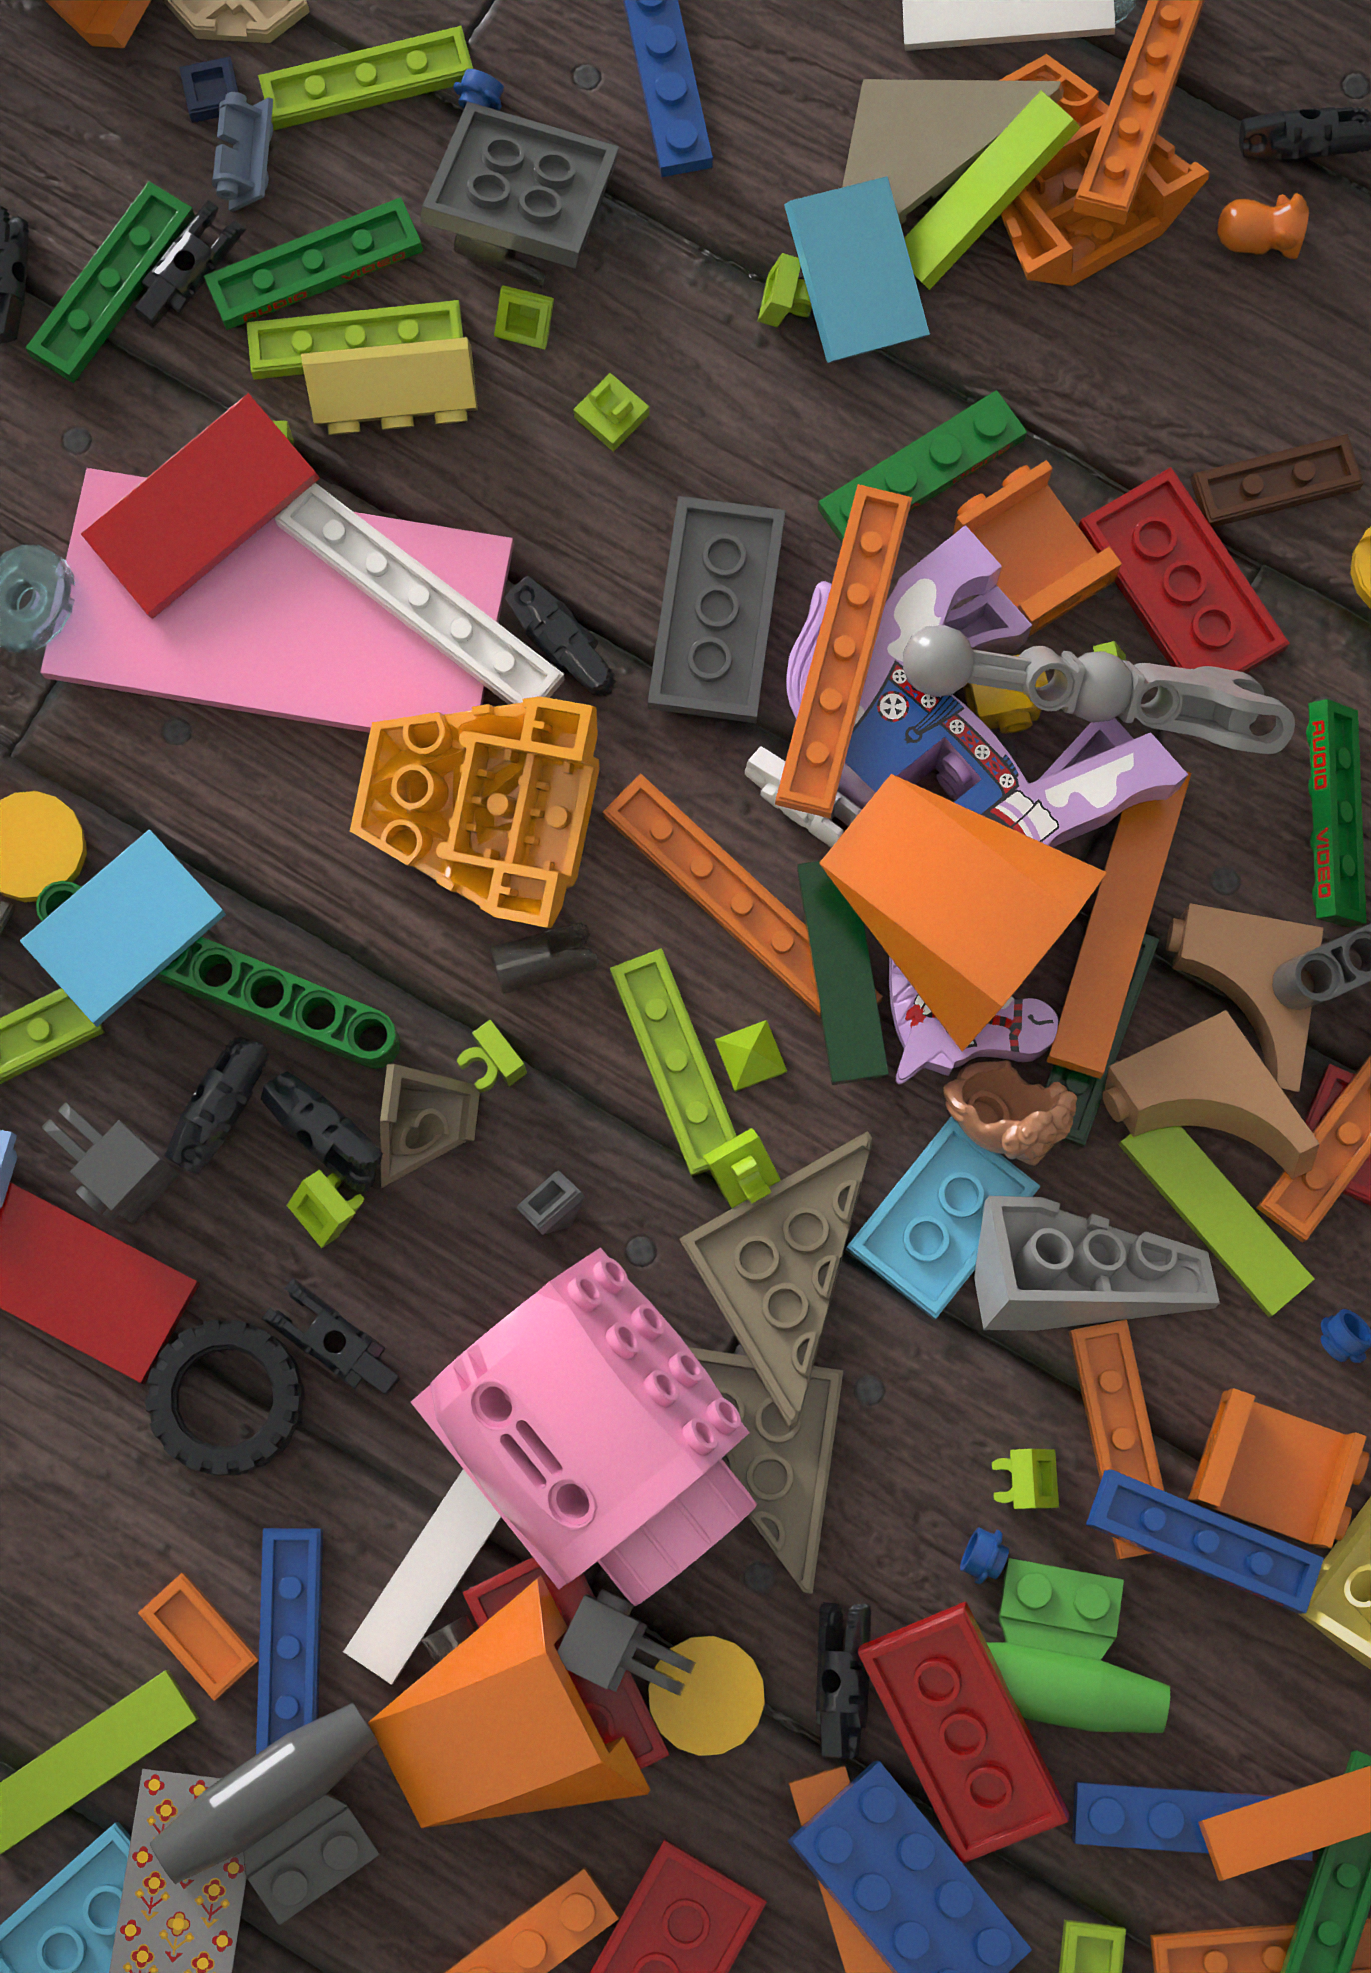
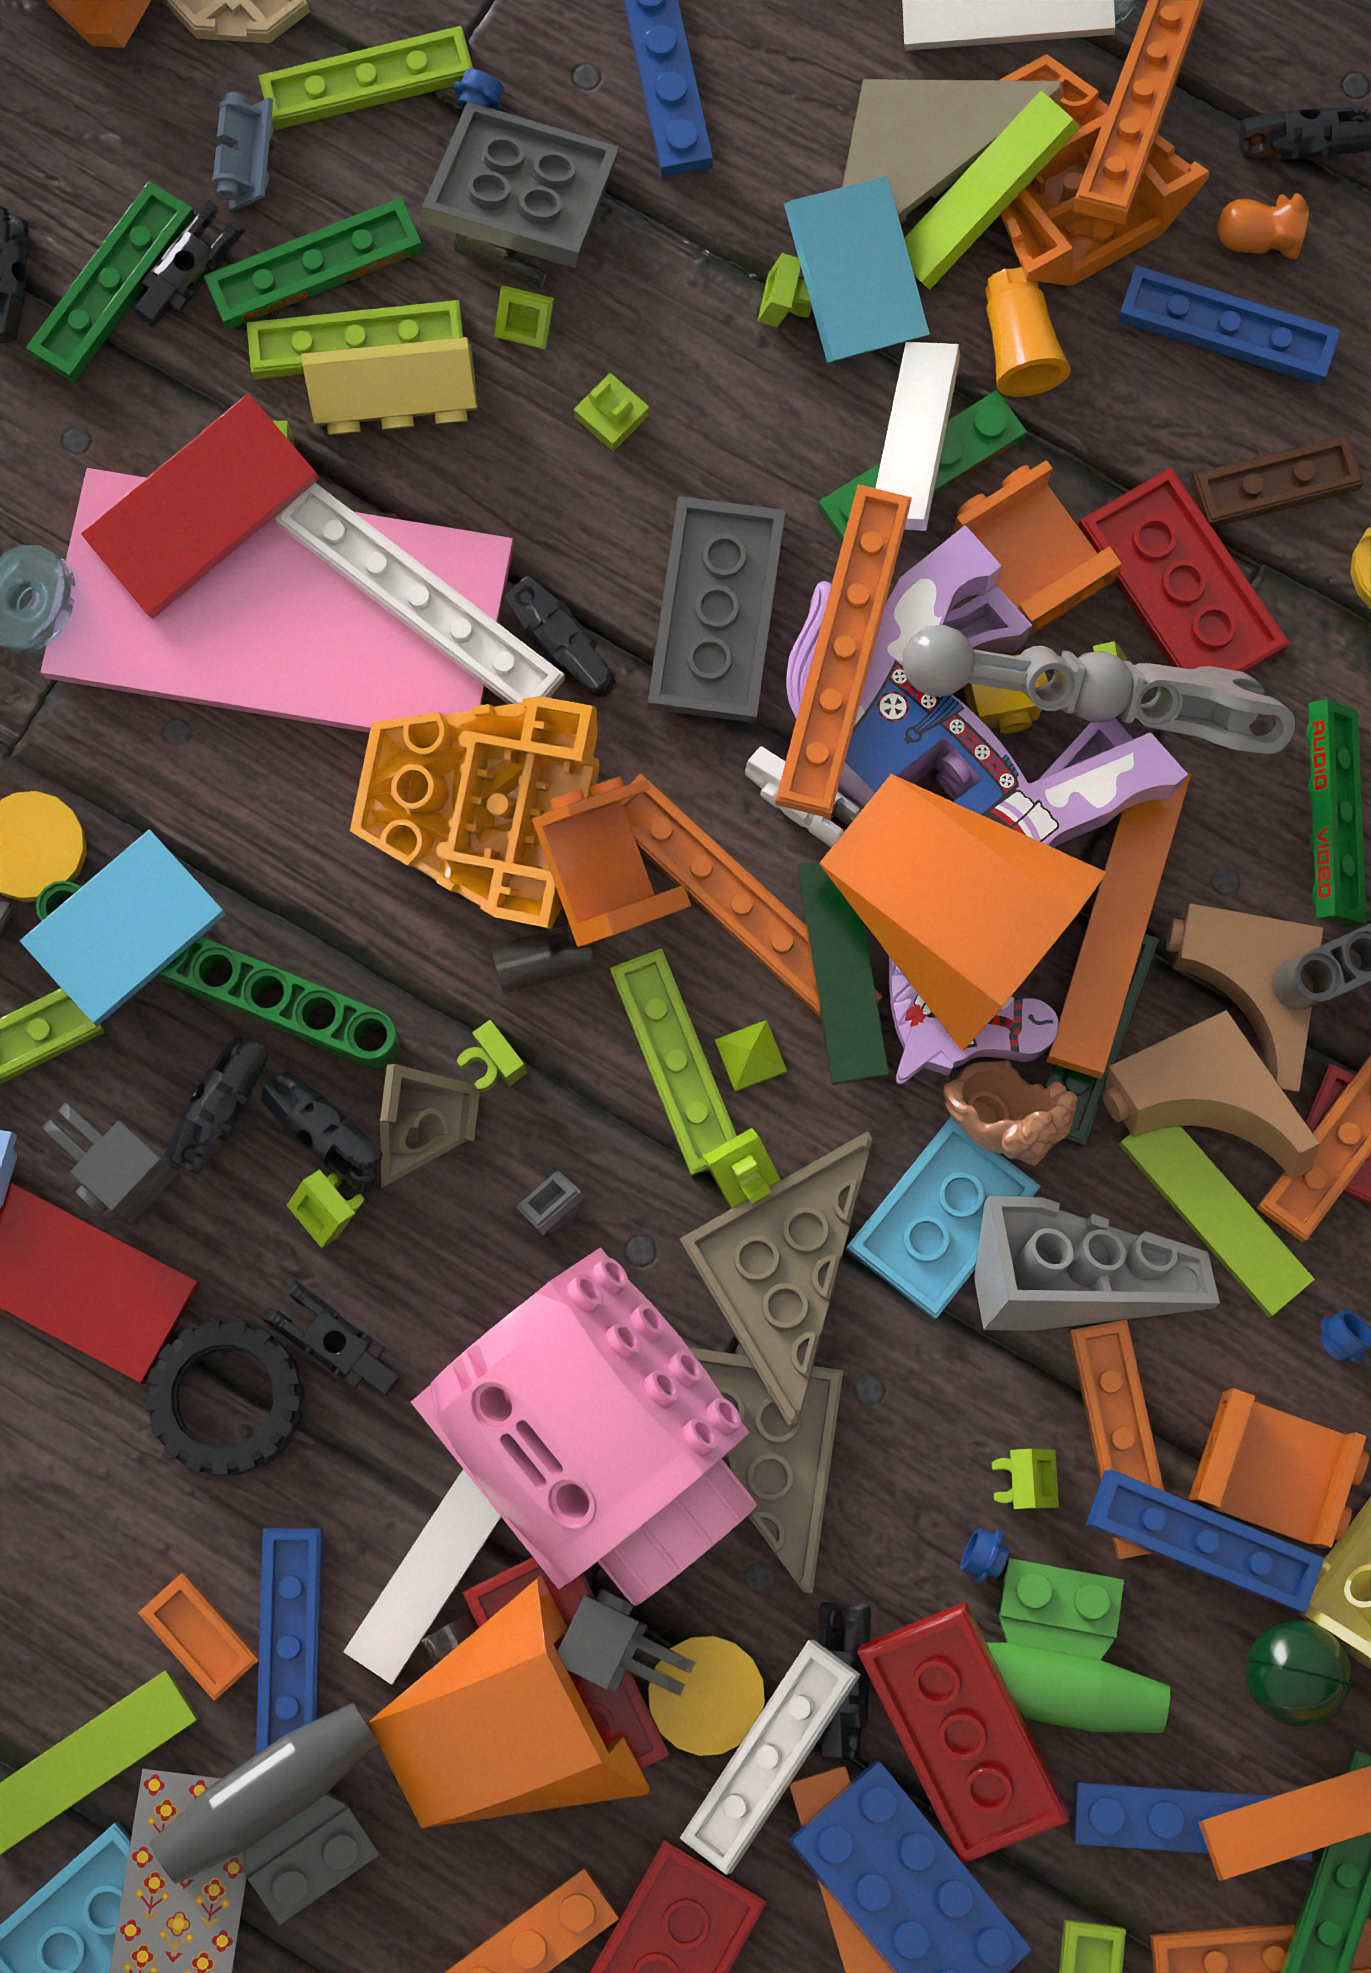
dark blue tile [179,56,239,123] -> none
none -> orange panel [532,776,691,947]
none -> white tile [680,1640,861,1875]
none -> white tile [876,342,960,531]
none -> light orange plant [985,267,1071,397]
none -> blue plate [1117,265,1341,386]
none -> dark green piece [1245,1621,1352,1727]

